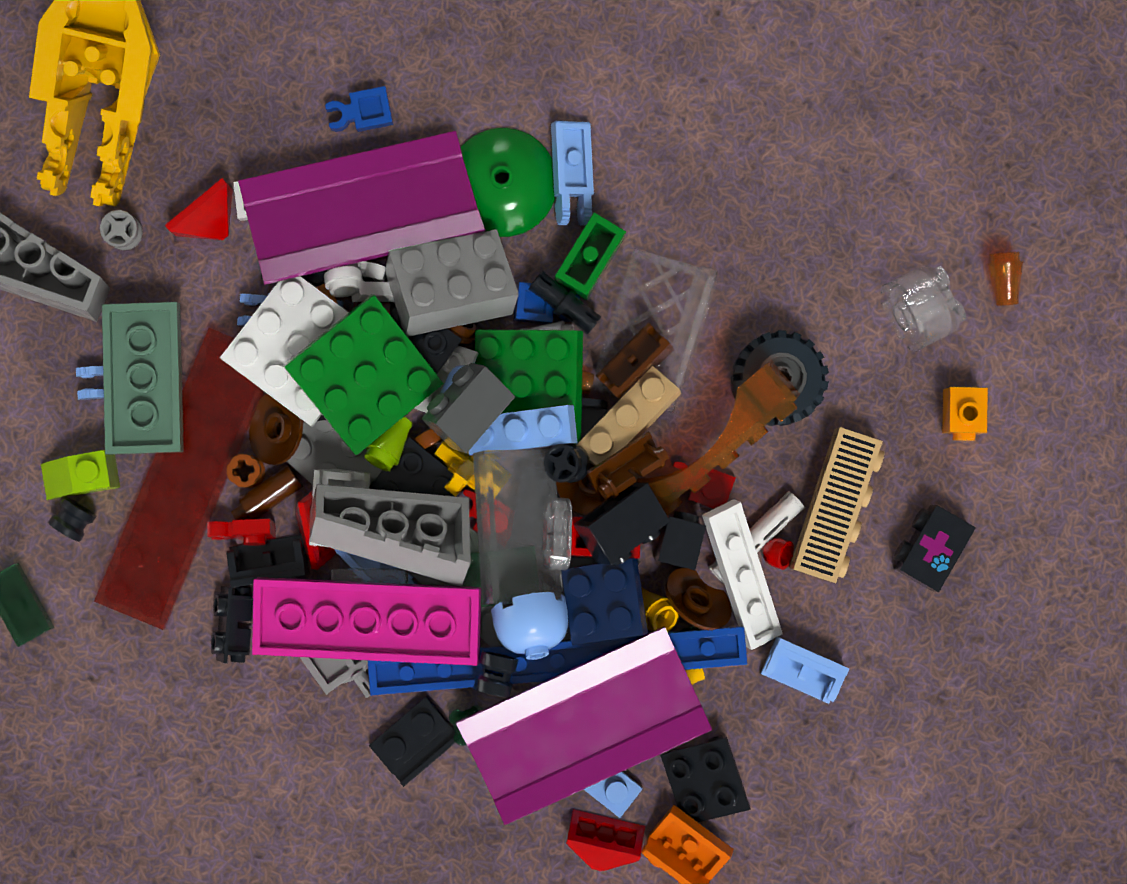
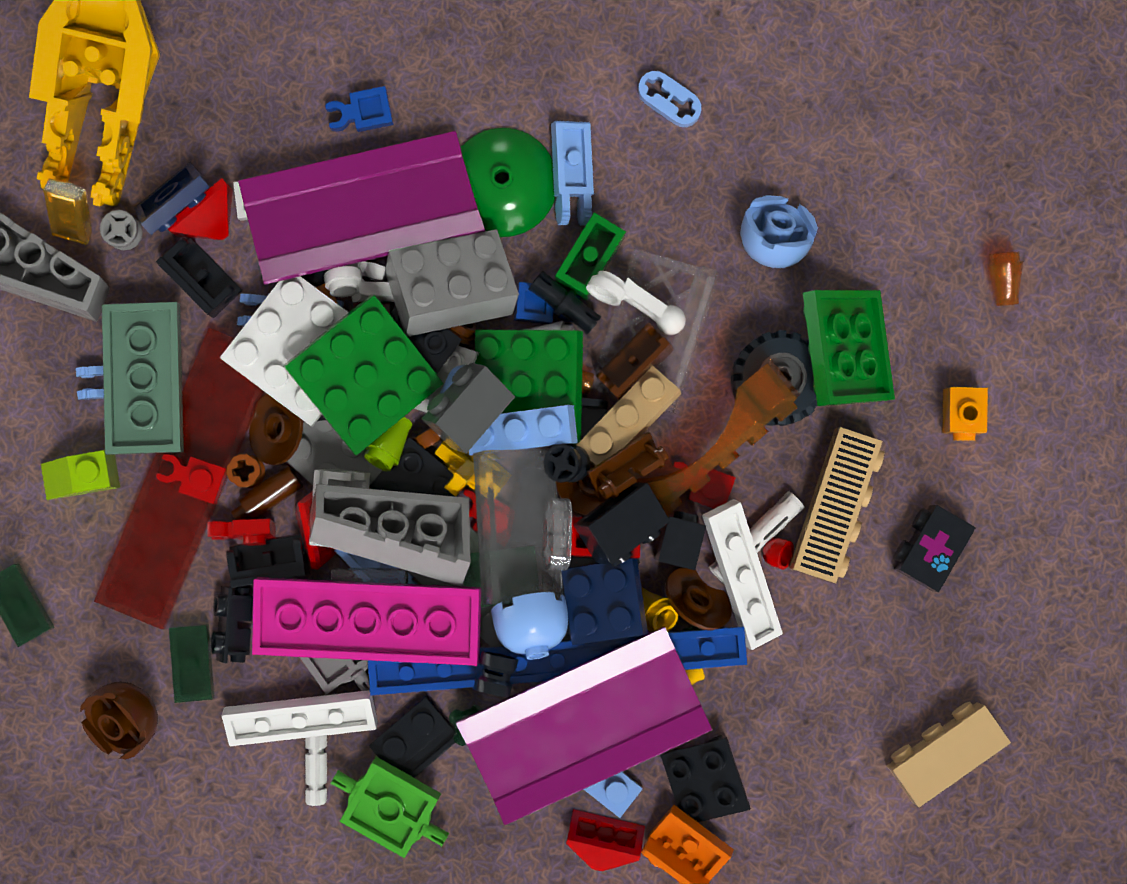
black wheel [48,497,97,542] -> none
light blue hinge [760,637,849,704] -> none
clear brick [881,265,966,352] -> none
none -> clear yellow plate [43,178,92,245]
none -> reddish brown cylinder [80,681,158,760]
none -> dark blue plate [134,161,209,235]
none -> black hinge [156,238,243,318]
none -> red plate [156,454,227,504]
none -> clear green plate [169,624,215,703]
none -> white plate [221,690,378,746]
none -> white axle [305,735,327,806]
none -> bright green plate [330,757,449,858]
none -> white piece [586,271,686,335]
none -> light blue beam [638,71,701,127]
none -> light blue cylinder [740,195,818,268]
none -> green plate [803,290,895,406]
none -> tan brick [887,702,1011,808]

